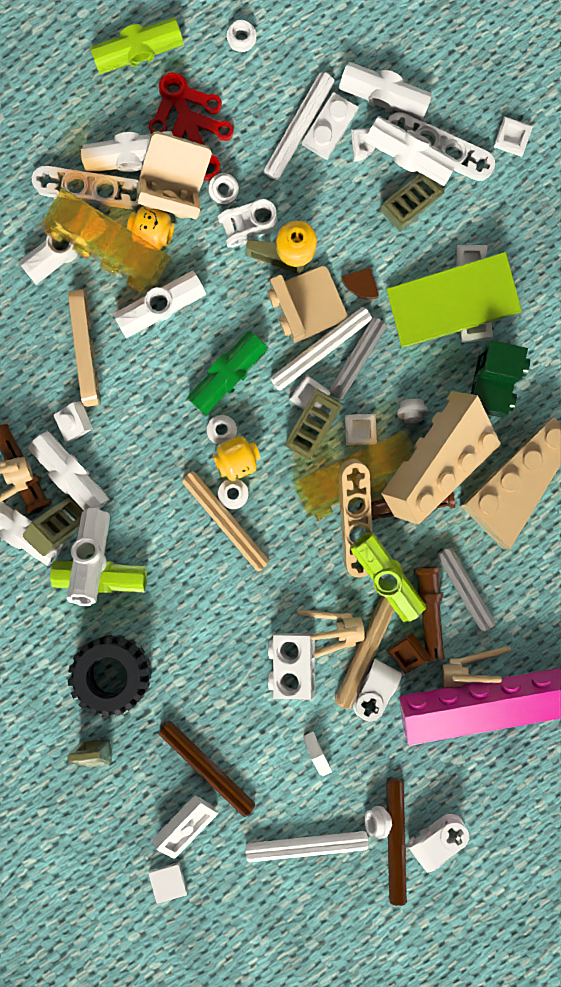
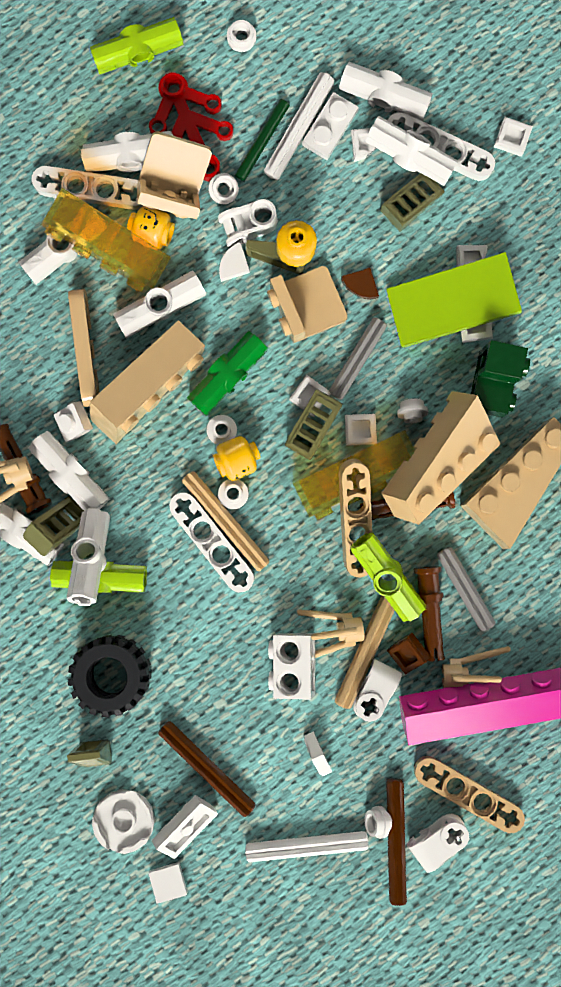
white axle [270,307,372,390] -> none
none -> tan wedge [90,320,205,444]
none -> white tile [92,789,155,854]
none -> white beam [169,493,254,593]
none -> white tile [219,242,250,282]
none -> dark green bar [234,99,290,182]
none -> tan beam [414,756,525,833]

